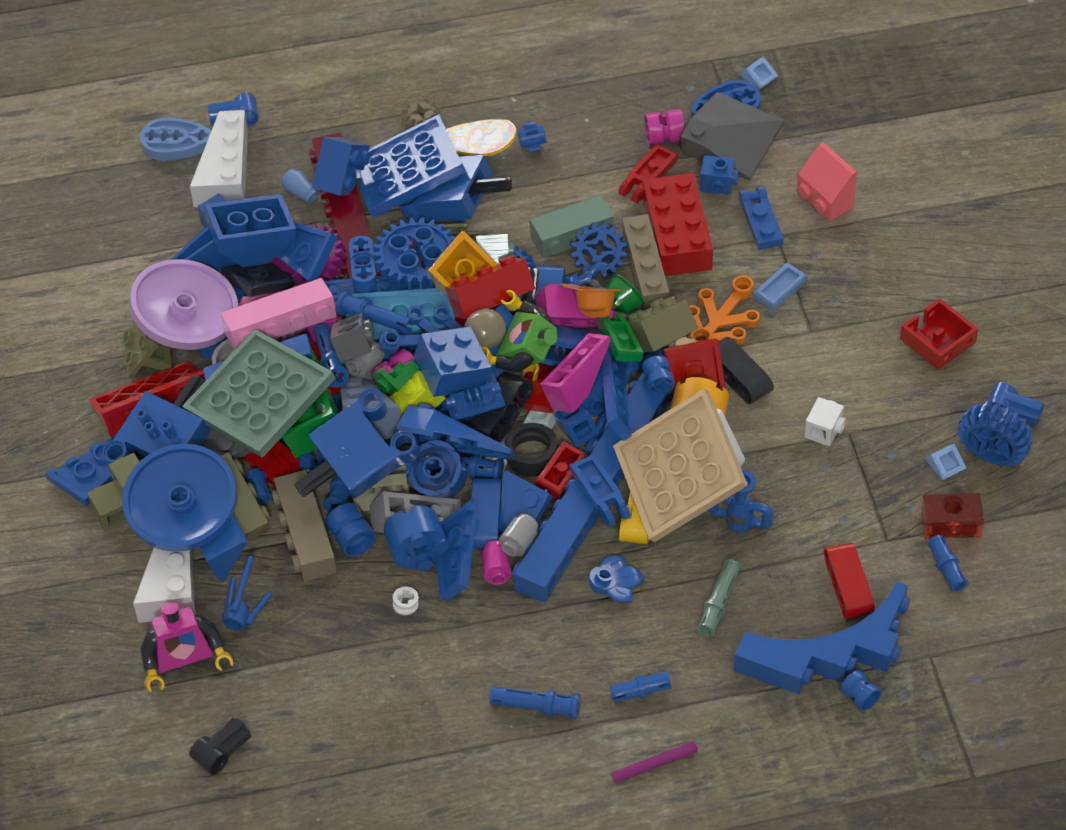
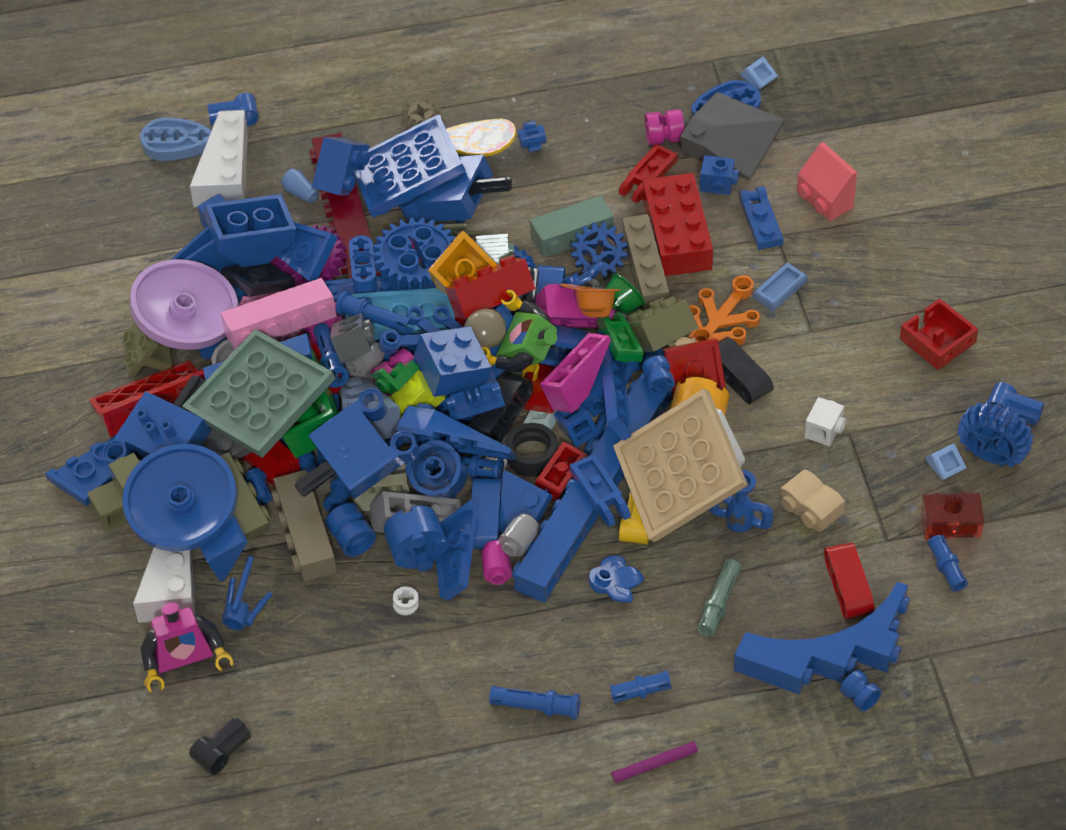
none -> tan brick [780,469,845,532]

